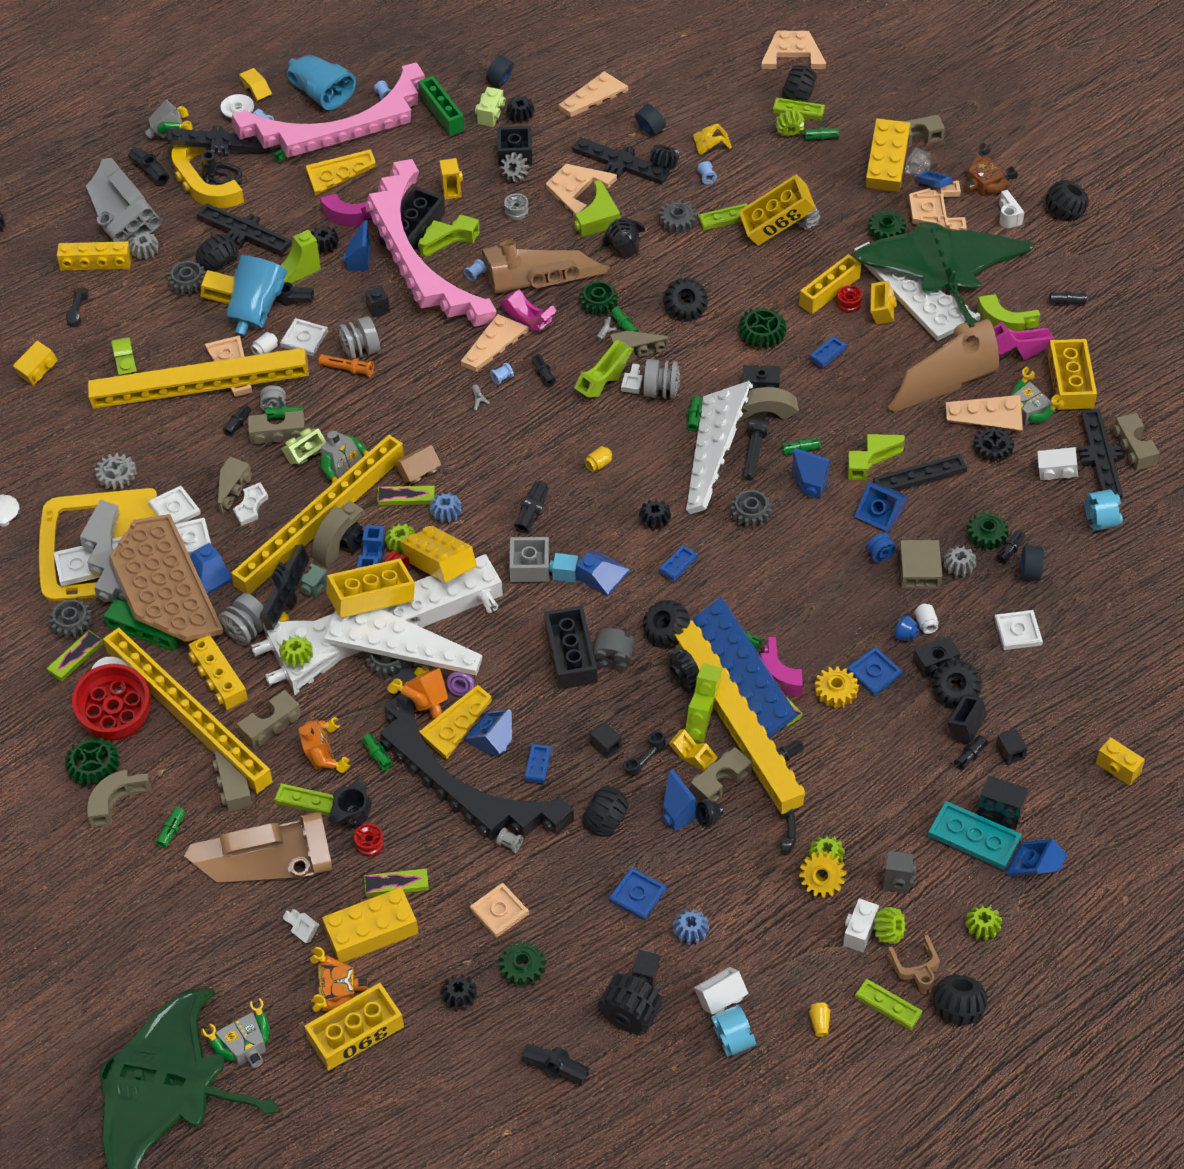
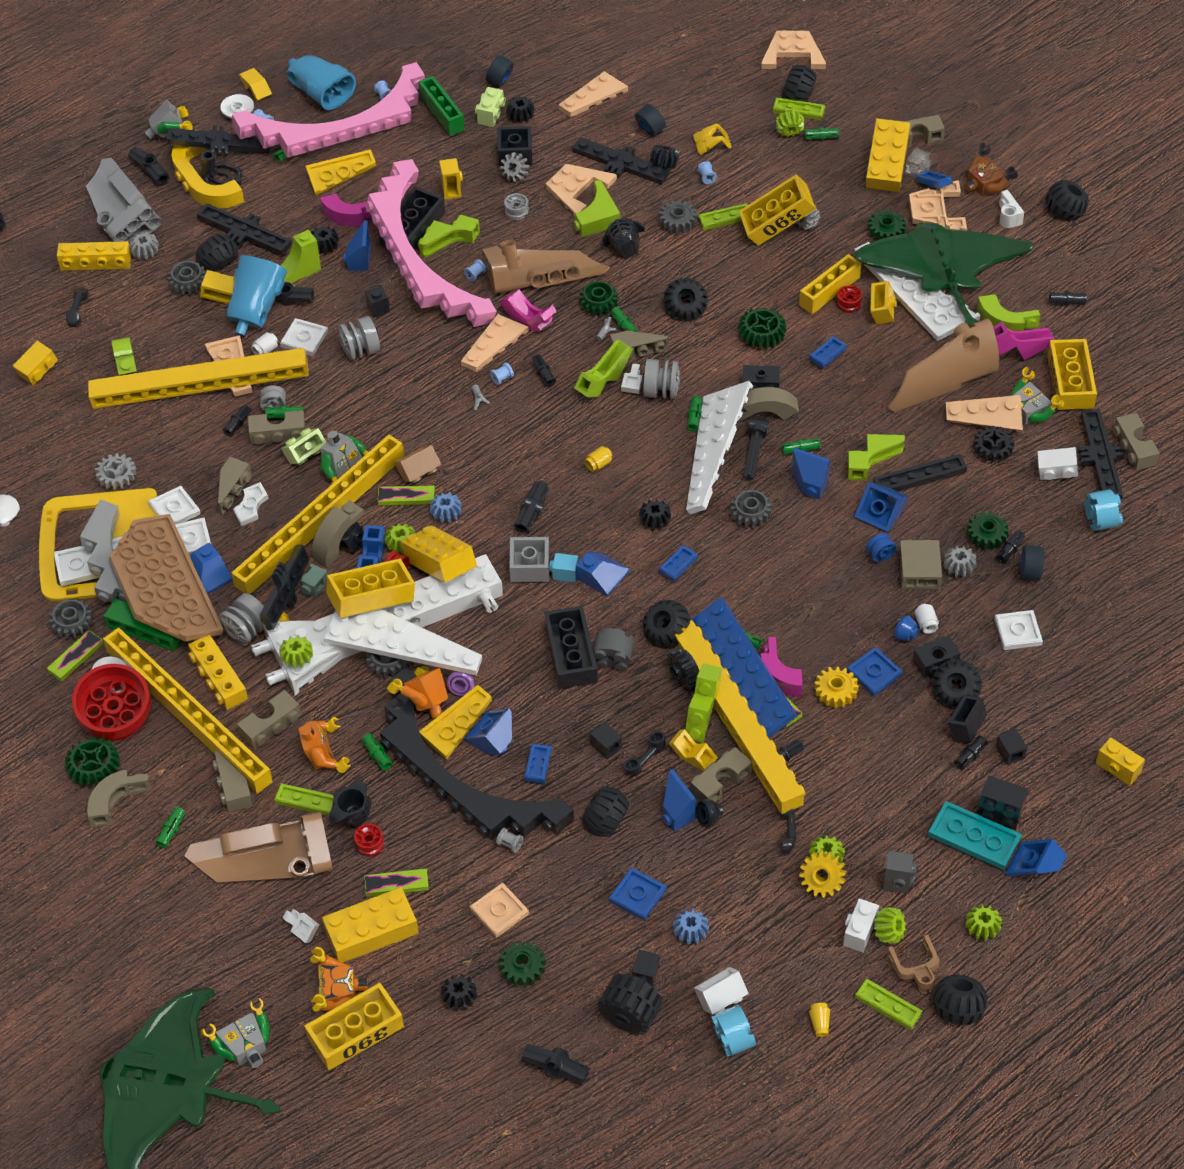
orange pin [318,354,374,377] -> none

